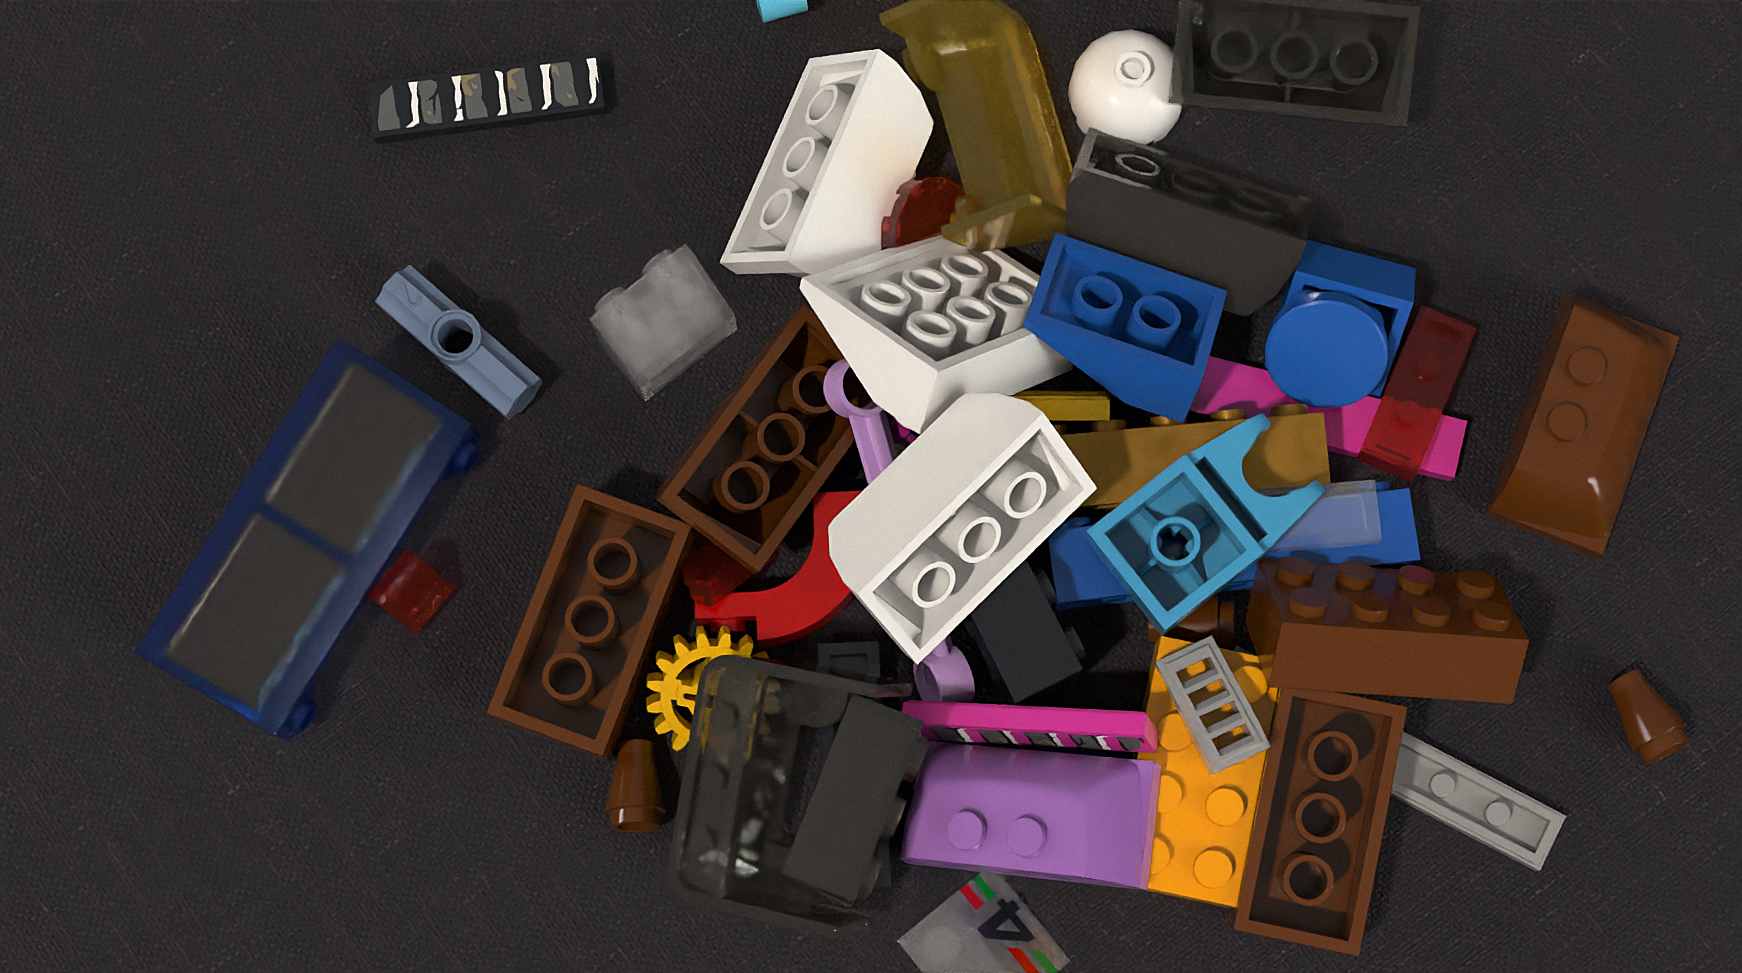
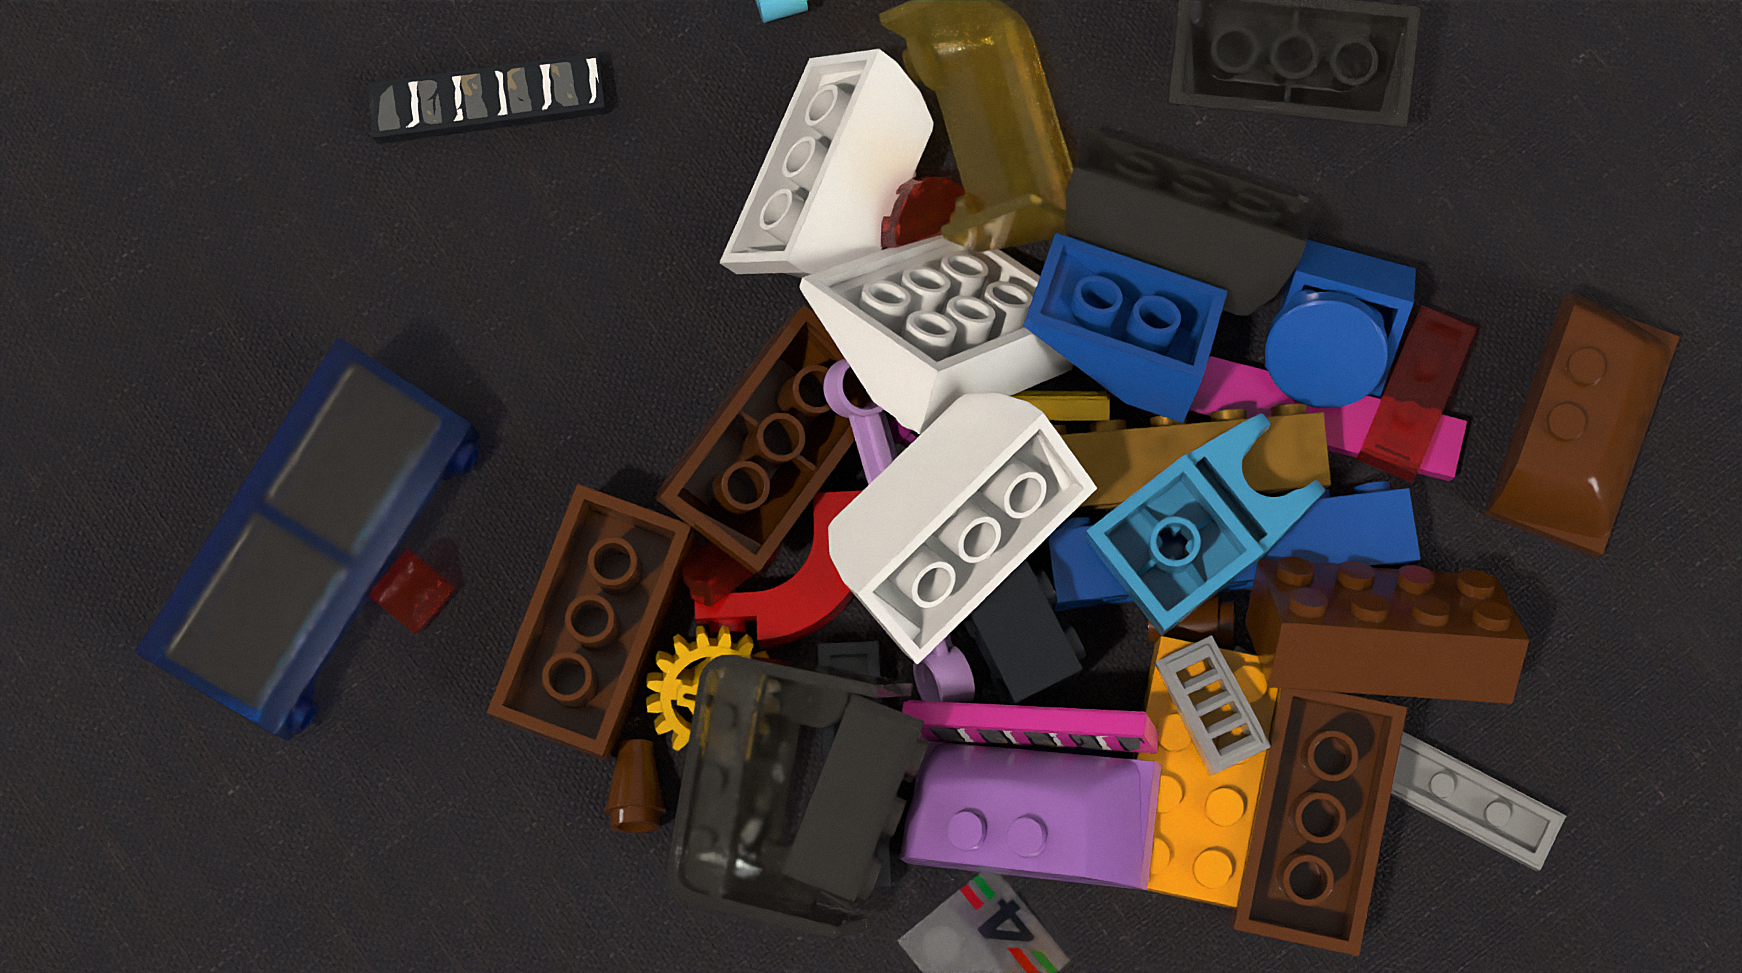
sand blue piece [375,265,543,420] -> none
clear slope [589,244,738,401] -> none
white cylinder [1068,29,1186,151] -> none
clear tile [1254,480,1382,553] -> none
reddish brown cone [1607,669,1690,765] -> none

